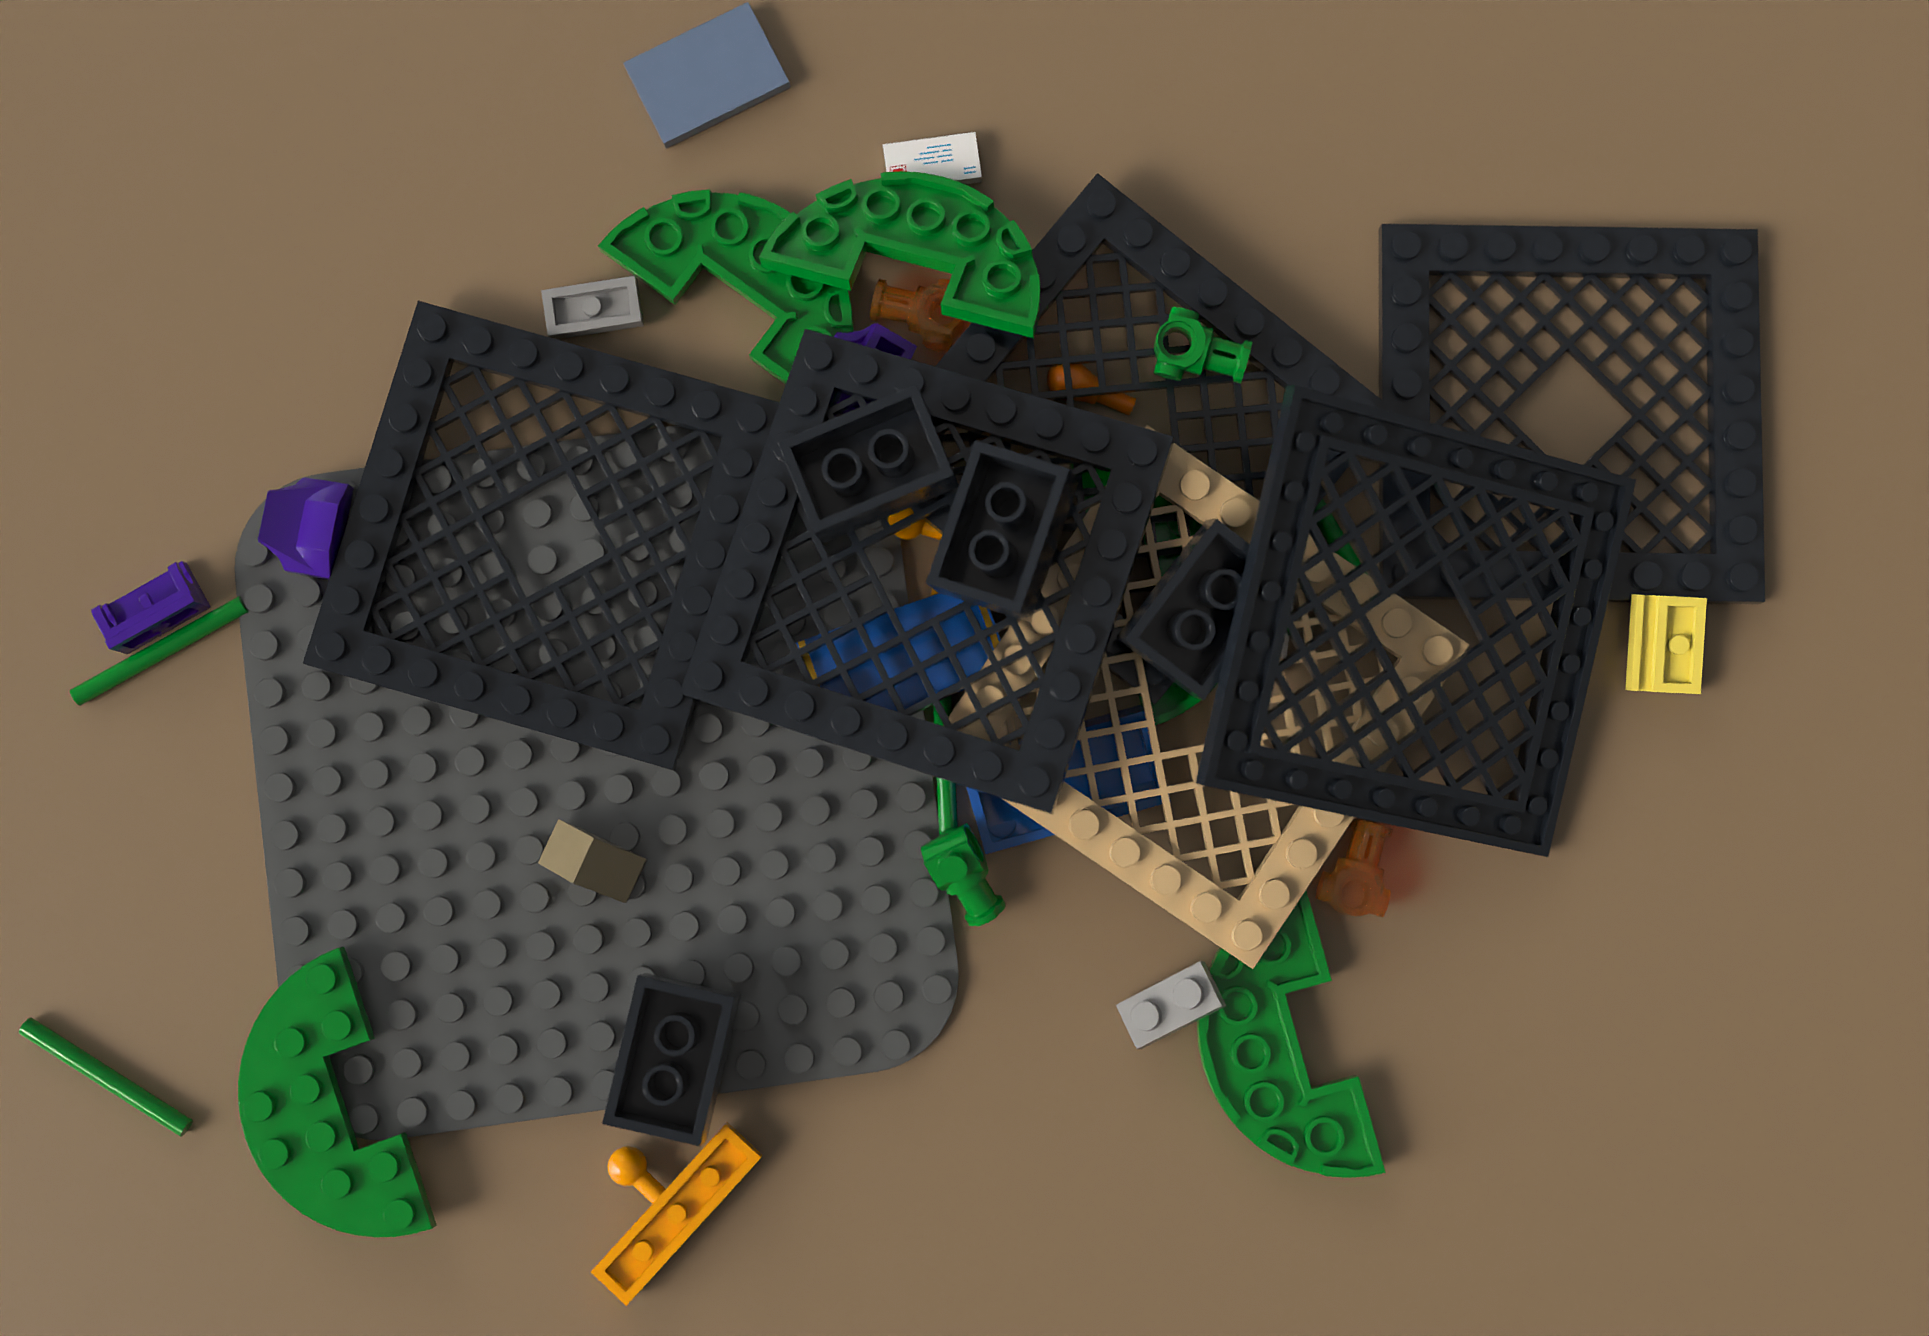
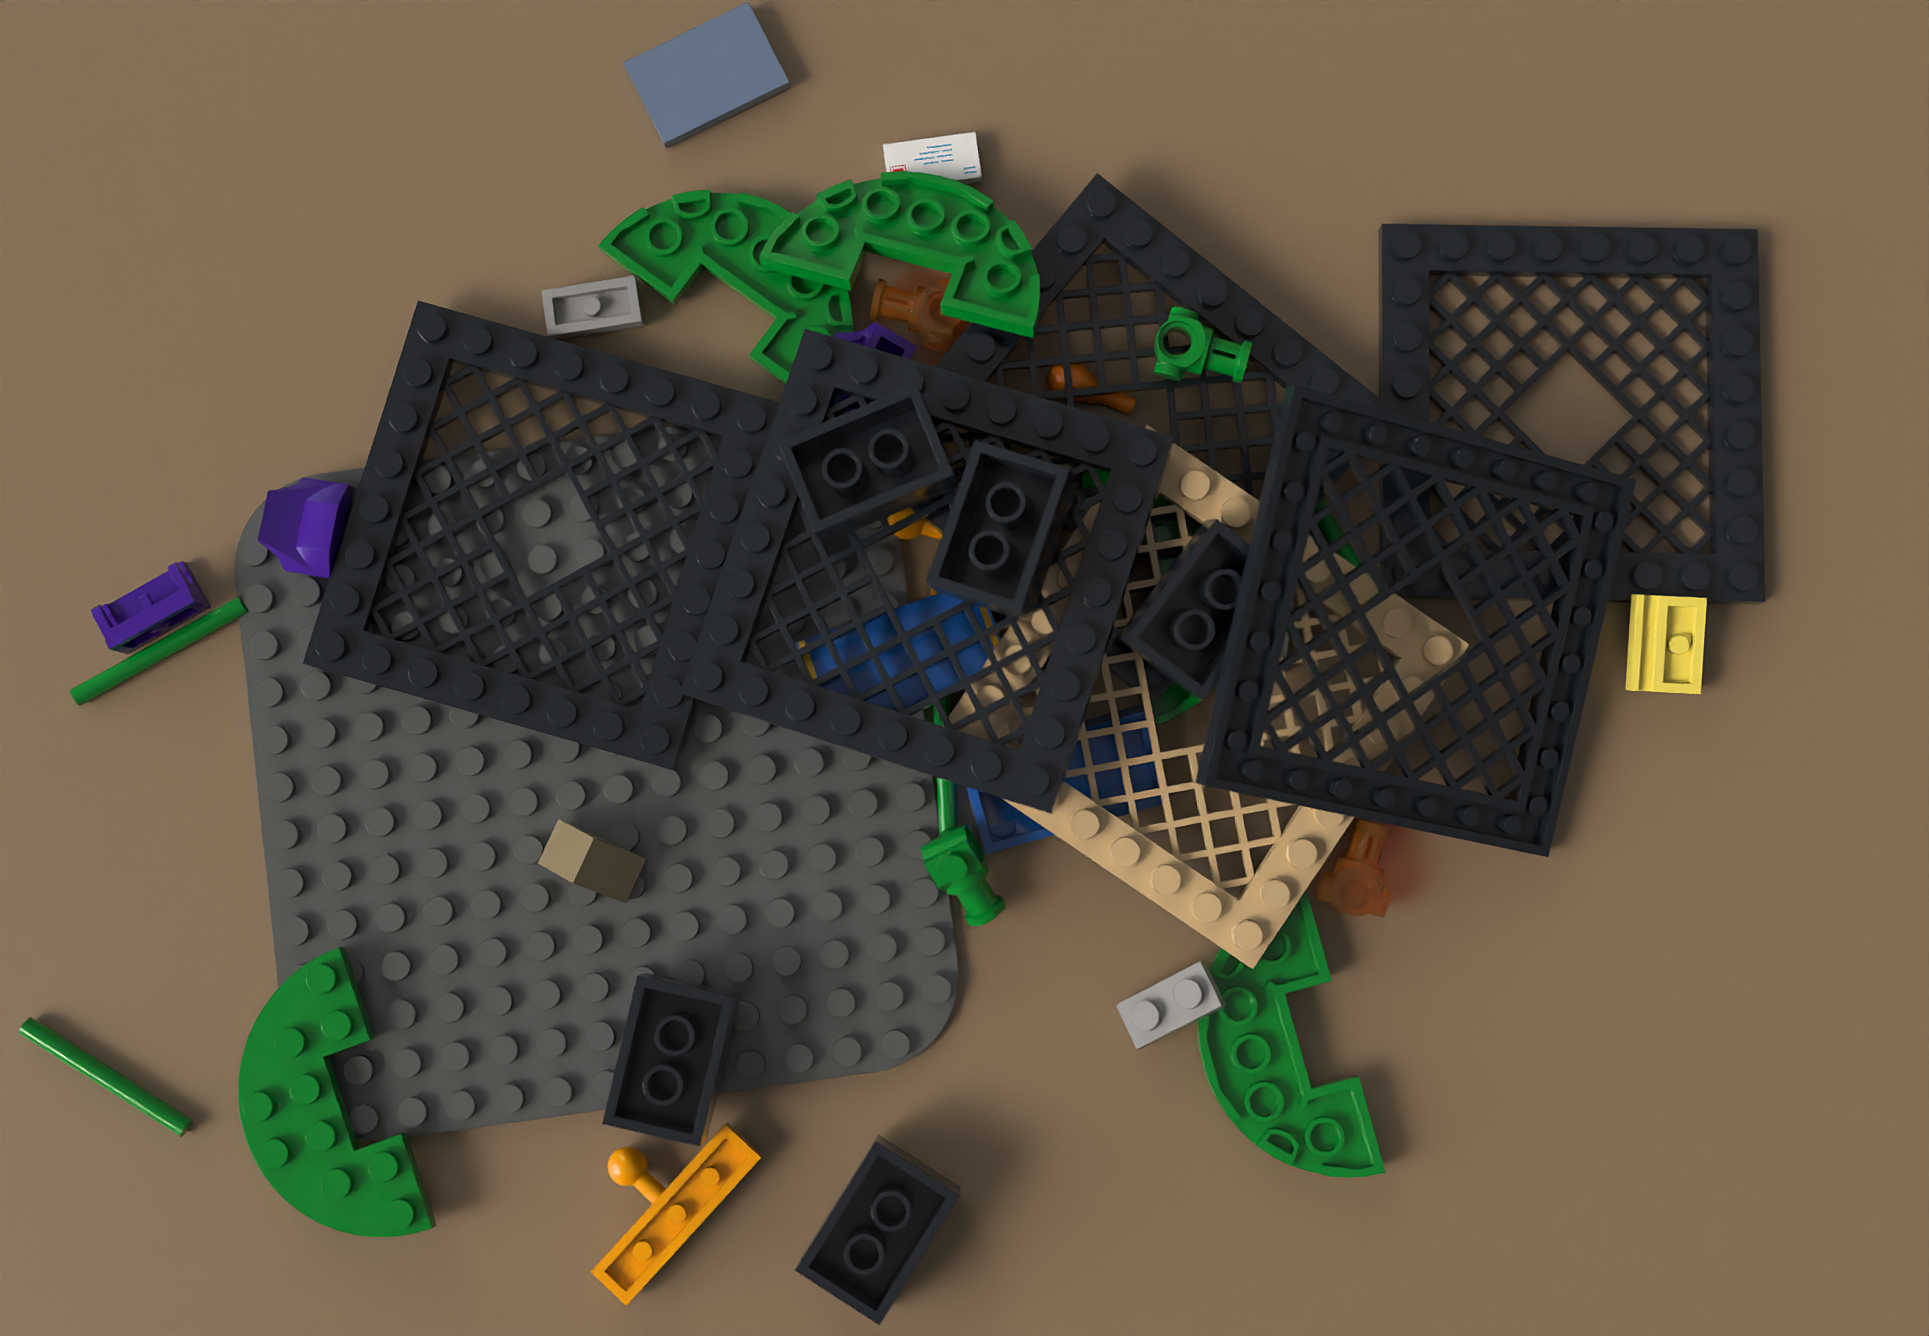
none -> black brick [795,1134,961,1326]

